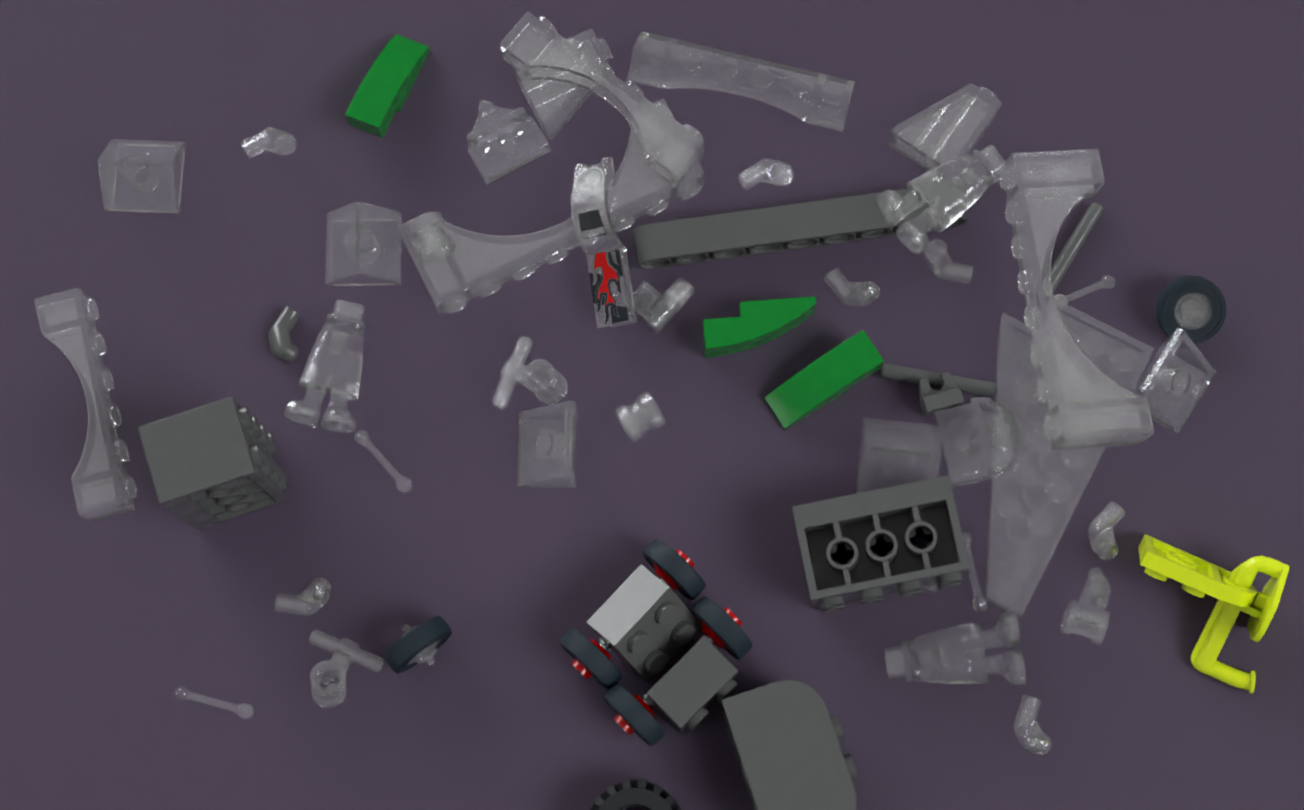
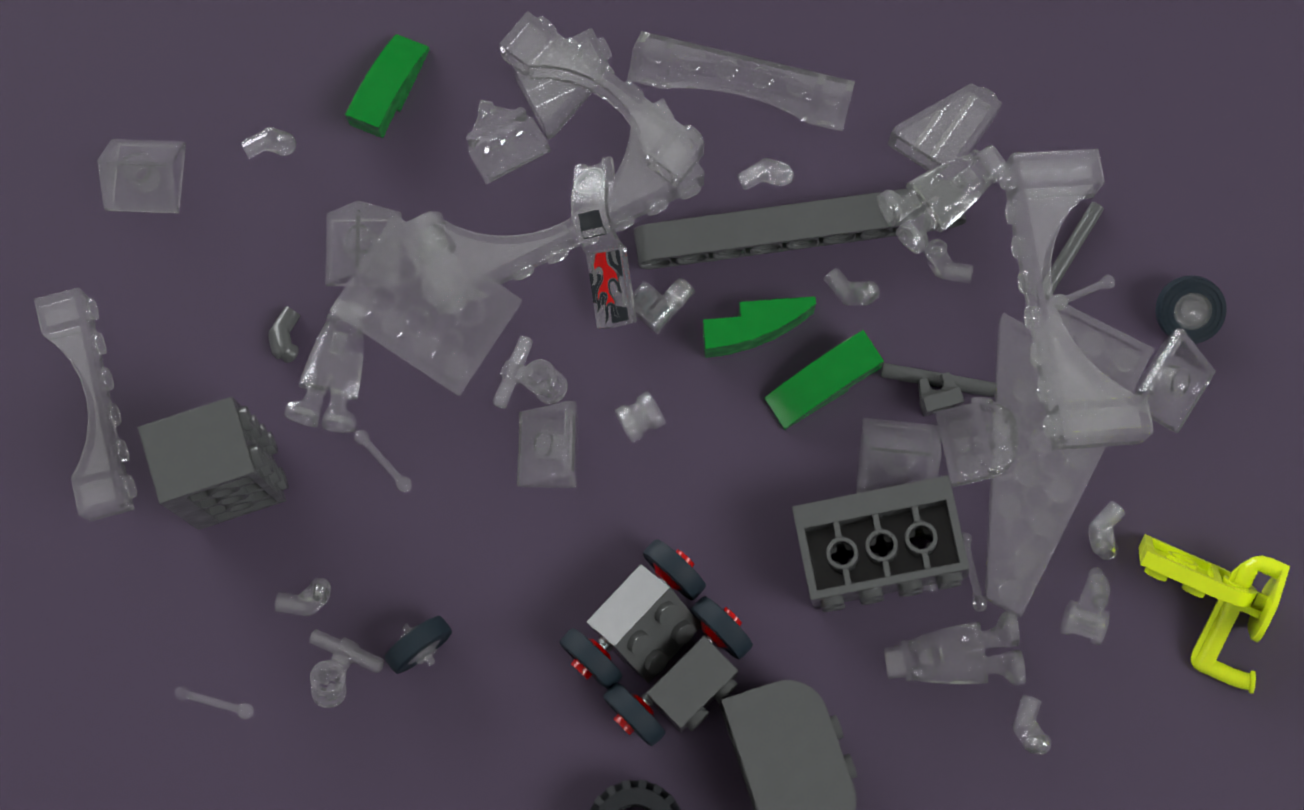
none -> clear slope [329,214,523,396]

